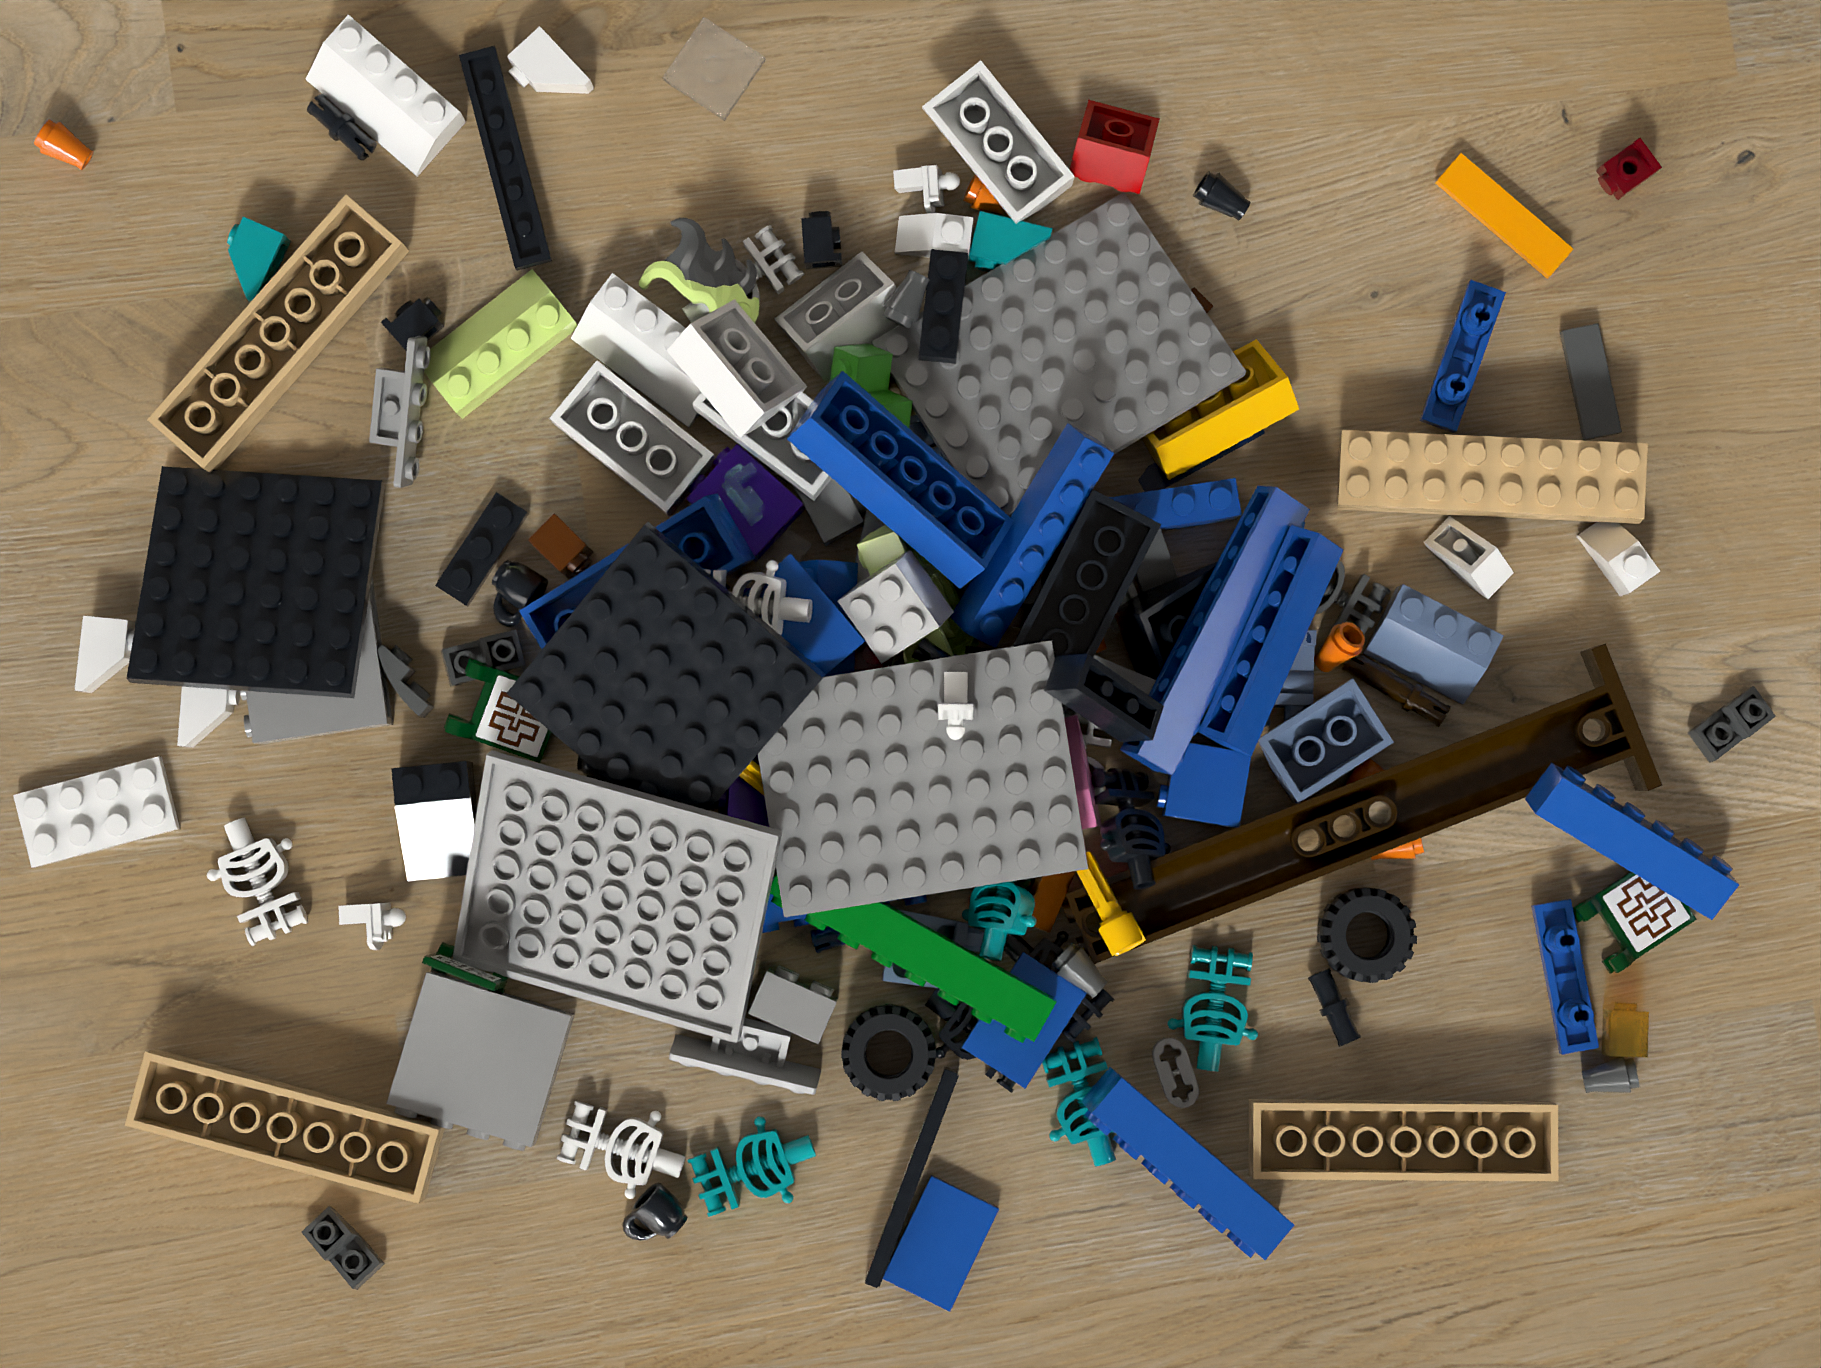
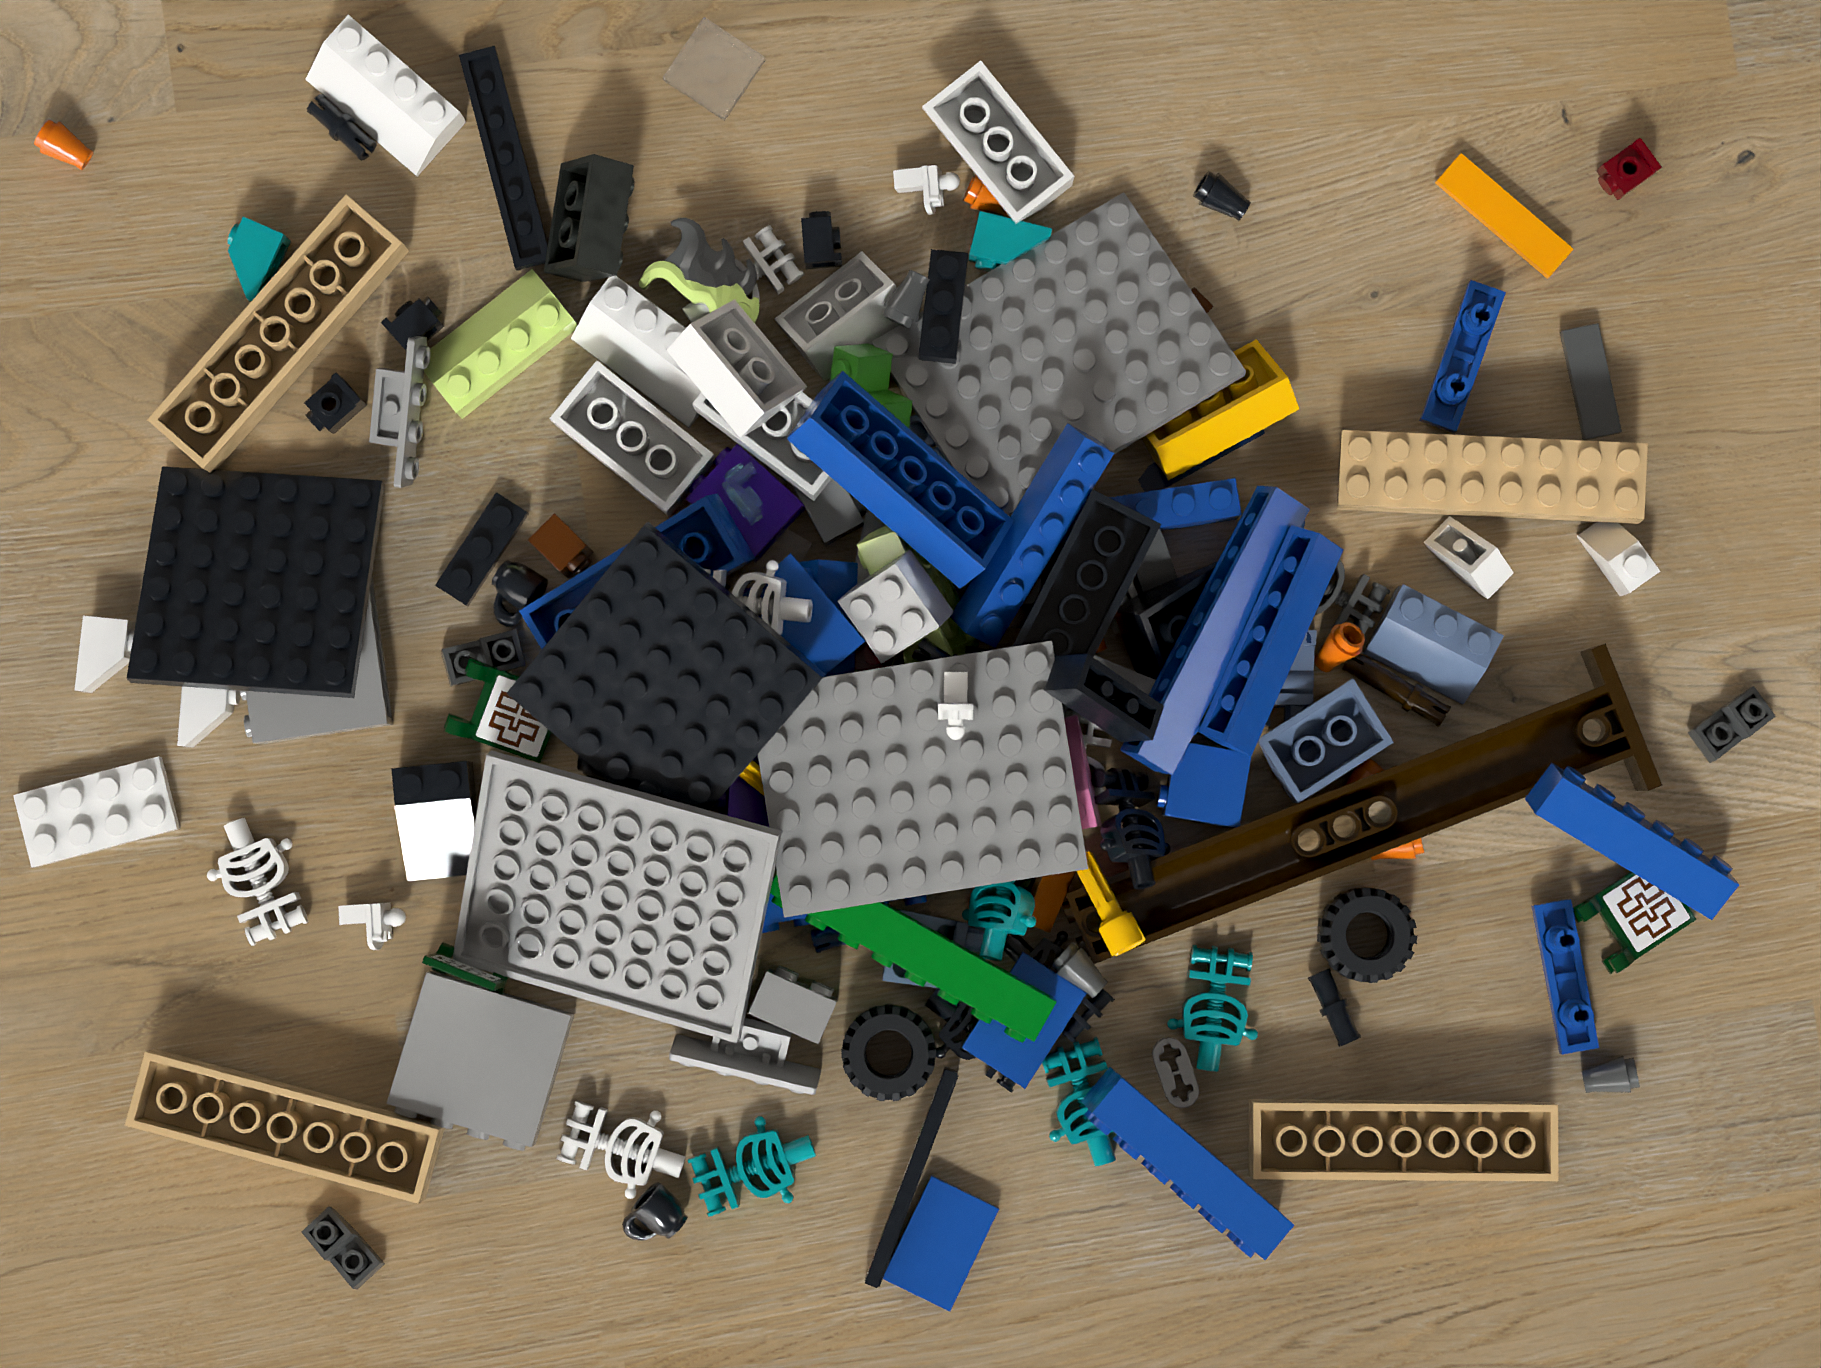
dark grey slope [377,645,434,718] -> none
white slope [507,26,594,94] -> none
white slope [895,213,973,260] -> none
red slope [1069,99,1160,194] -> none
clear yellow brick [1602,1002,1649,1058] -> none
none -> black brick [304,372,367,434]
none -> pearl dark grey brick [544,154,635,282]

